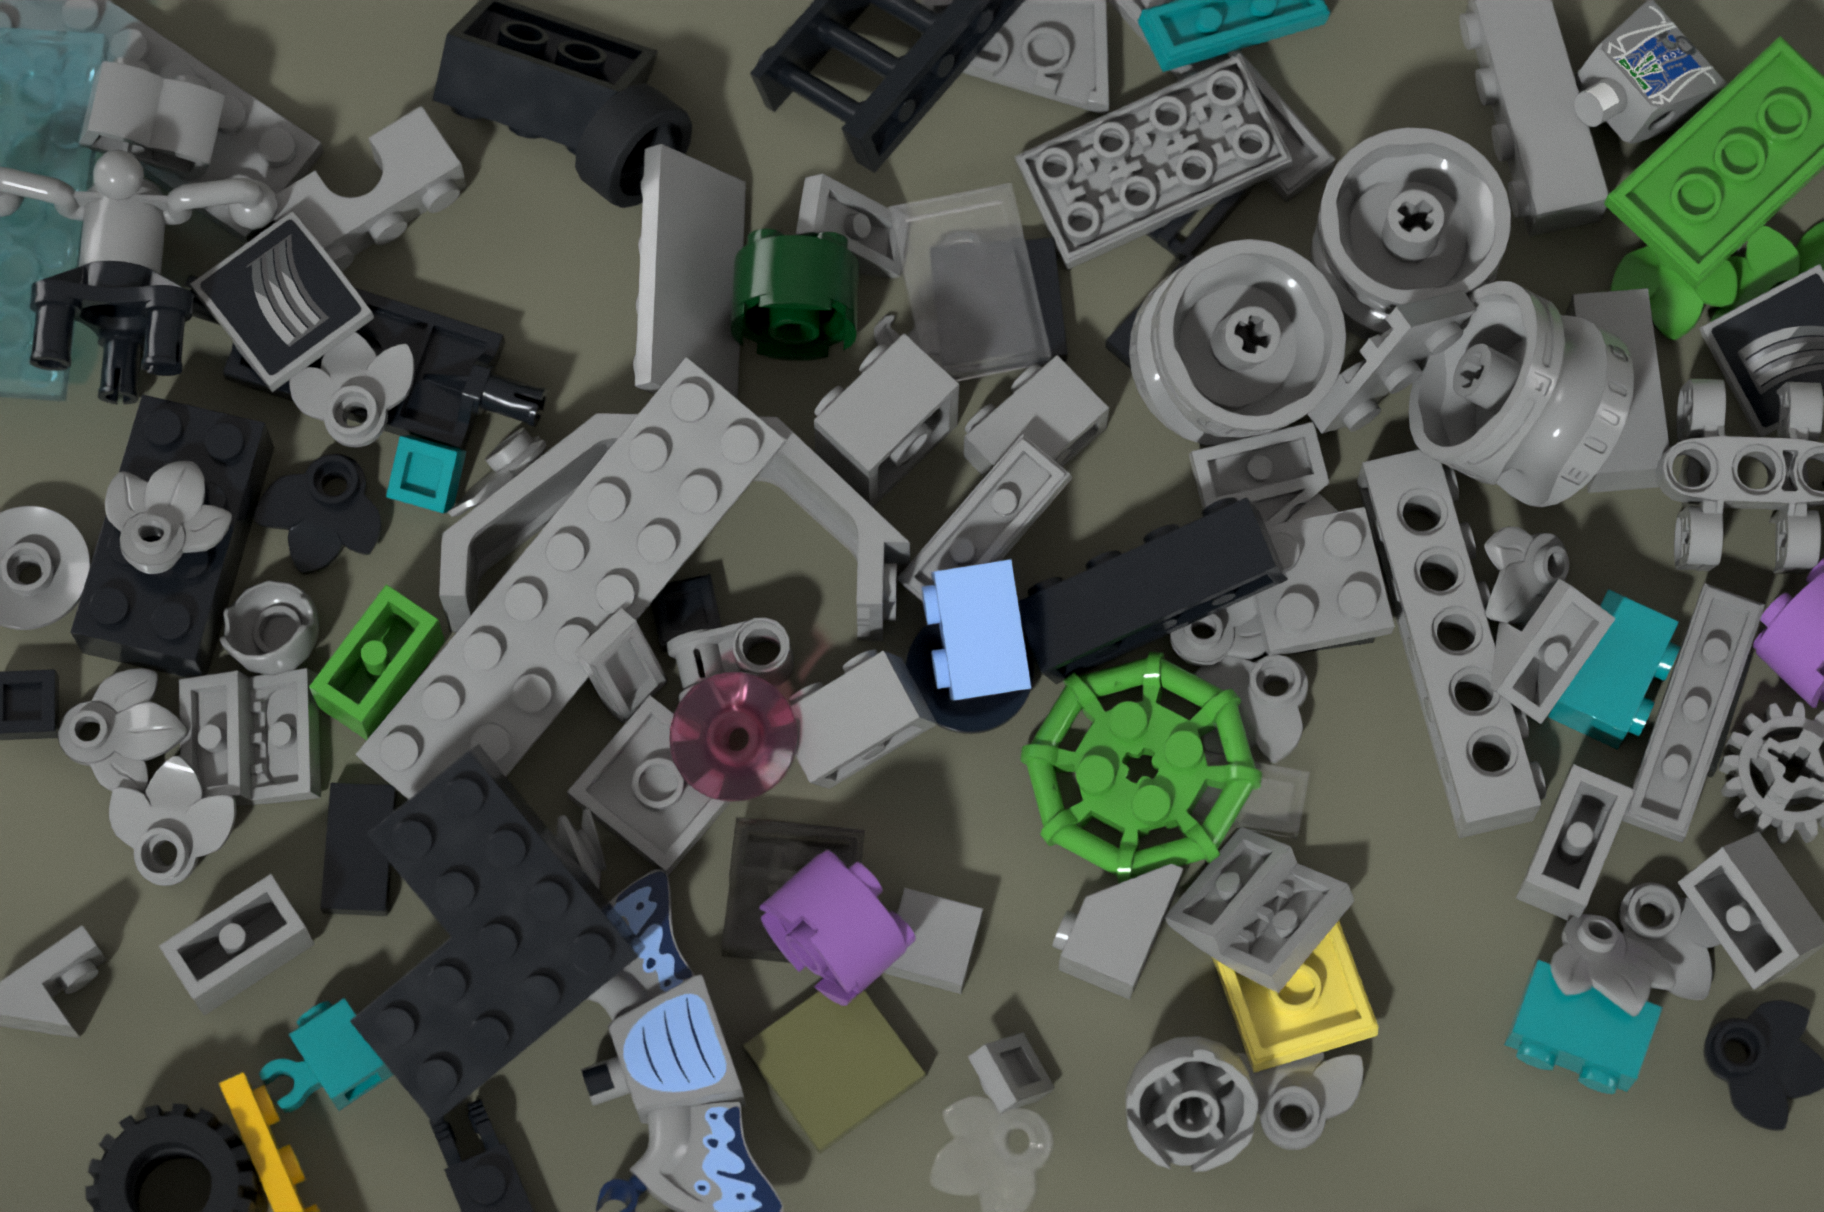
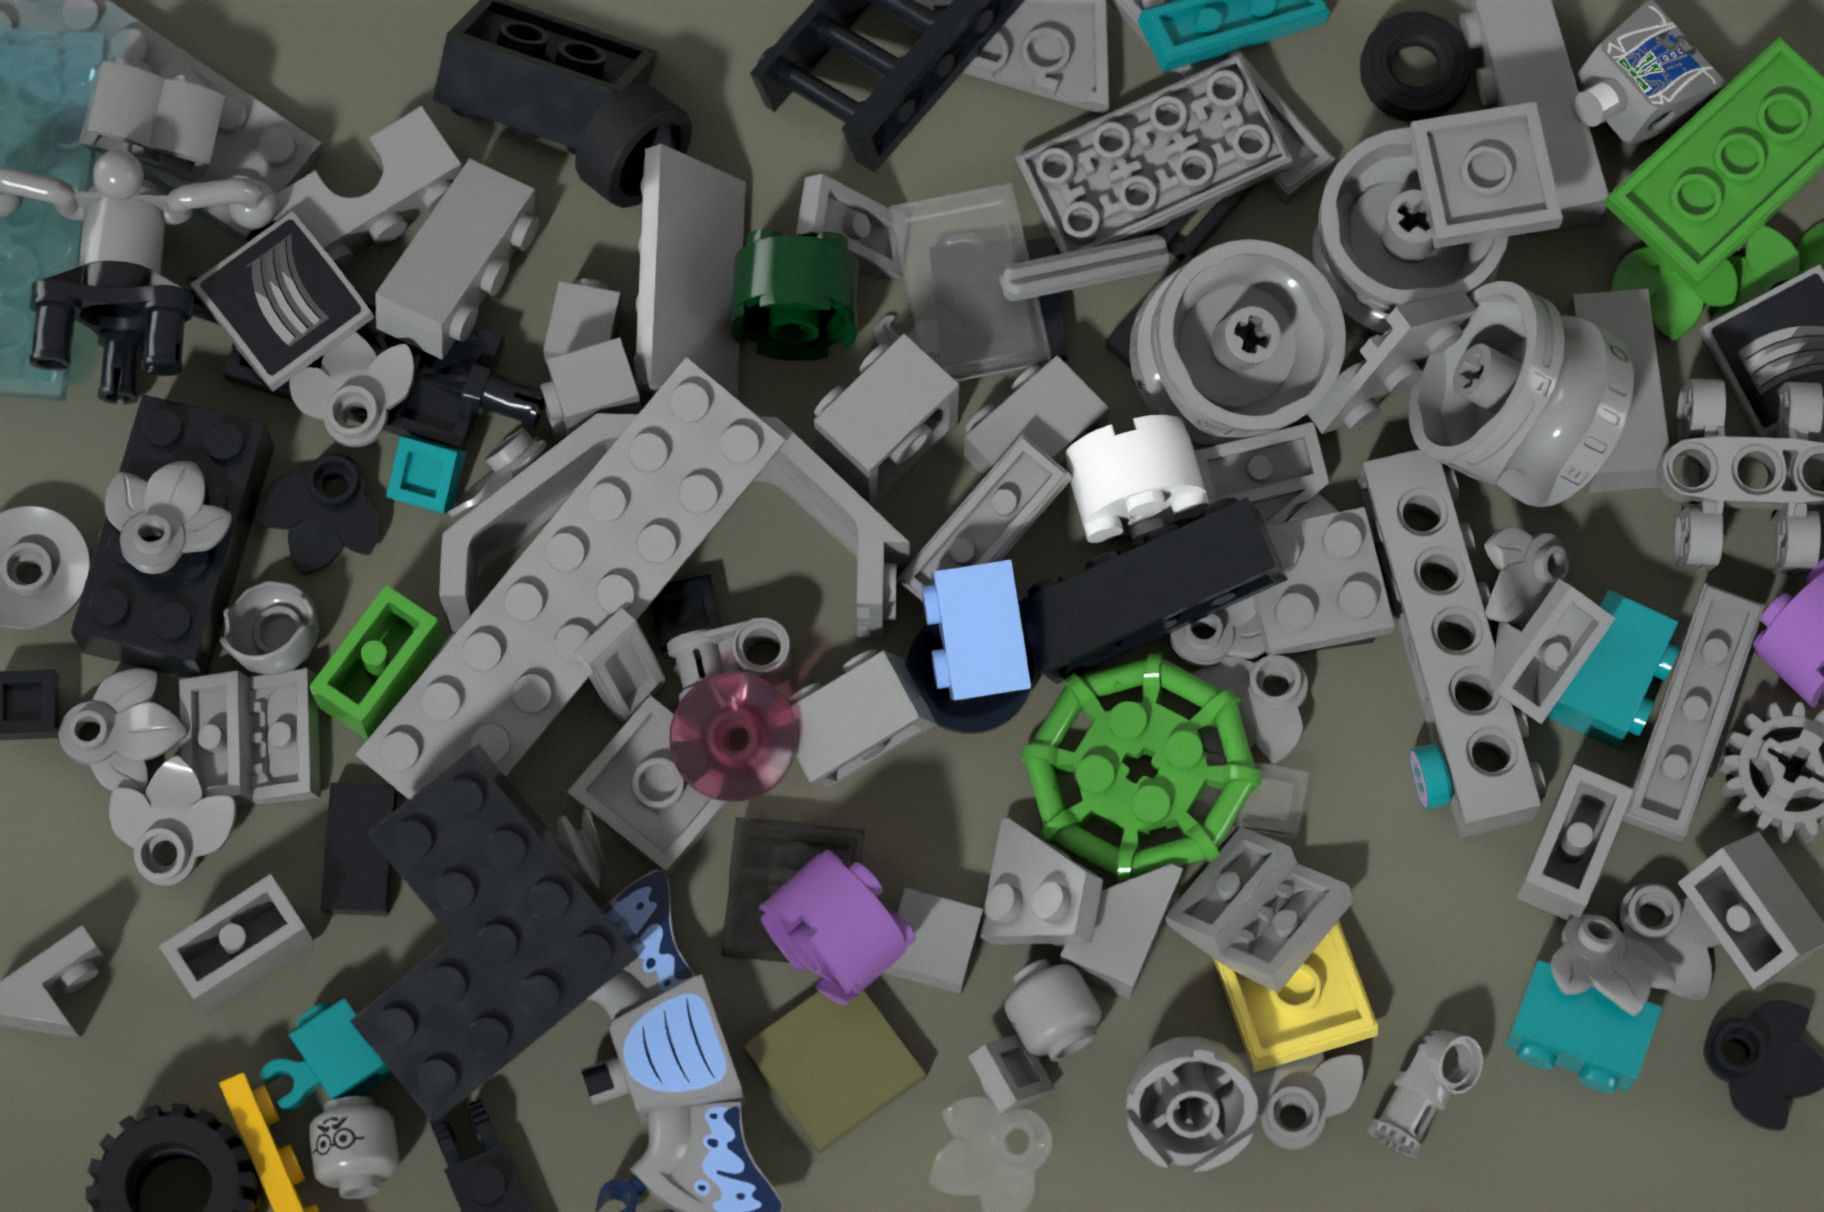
none -> light grey head [309,1096,399,1199]
none -> light grey brick [375,158,540,360]
none -> light grey brick [540,337,641,441]
none -> light grey brick [543,278,624,372]
none -> light grey wing [978,818,1103,945]
none -> light grey axle [999,234,1171,302]
none -> light grey head [1004,959,1102,1062]
none -> white brick [1065,415,1210,545]
none -> black tyre [1360,11,1471,122]
none -> light grey connector [1367,1029,1483,1159]
none -> light grey plate [1409,101,1563,248]
none -> teal tile [1410,743,1452,811]

